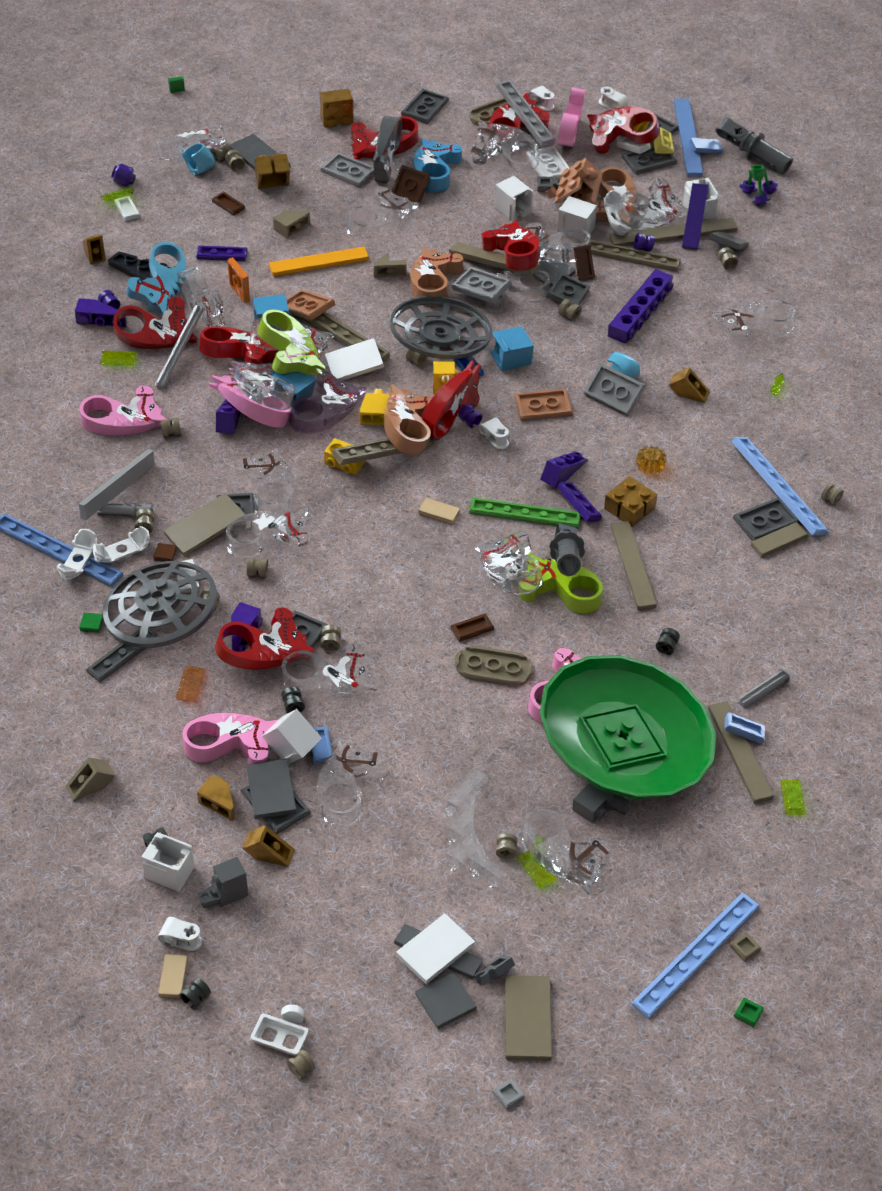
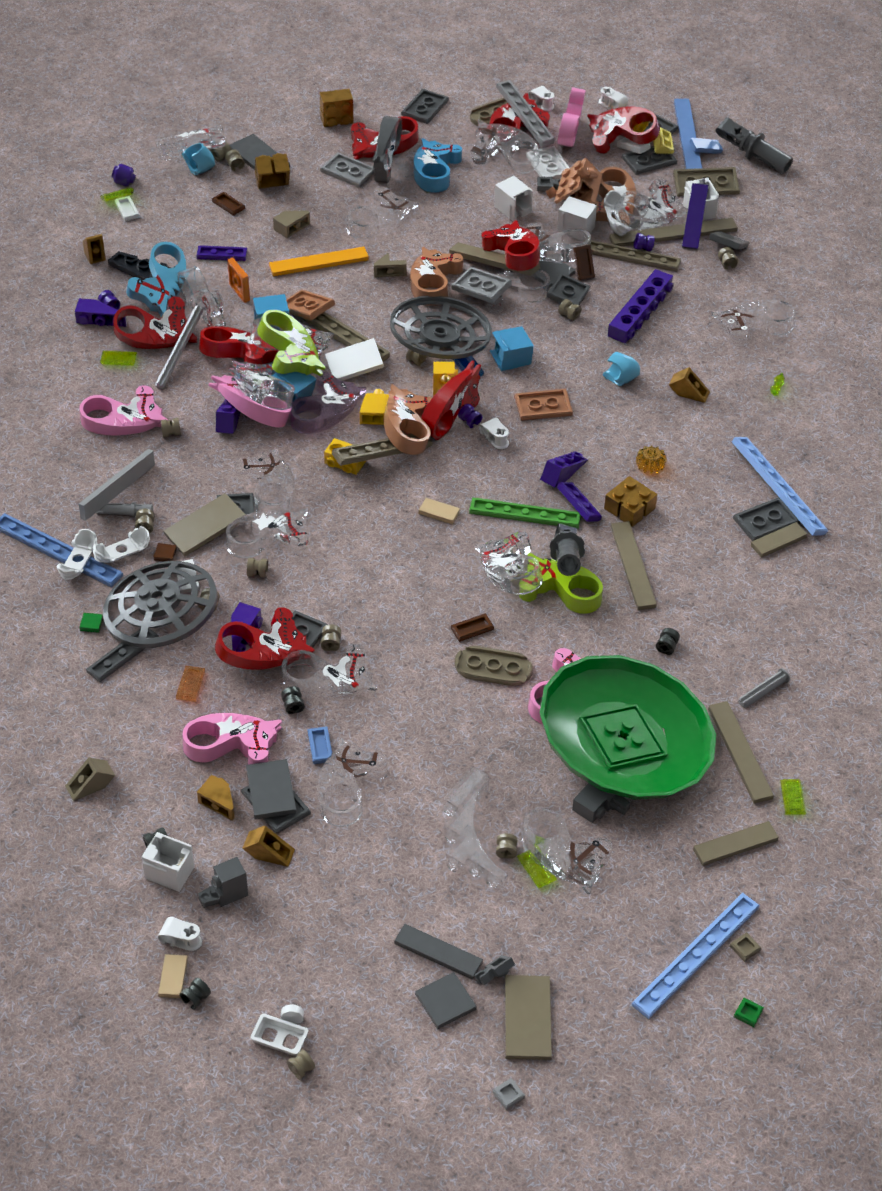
green tile [168,76,185,93] -> none
white piece [262,709,322,765] -> none
reddish brown tile [390,165,431,205] -> none
white tile [396,913,475,984] -> none
light grey tile [583,363,646,415] -> none
medium blue tile [725,712,765,744] -> none
plant [739,165,778,206] -> none
dark tan wheel [821,483,844,506] -> none
none -> dark tan tile [673,167,740,196]
none -> dark tan tile [693,821,779,866]

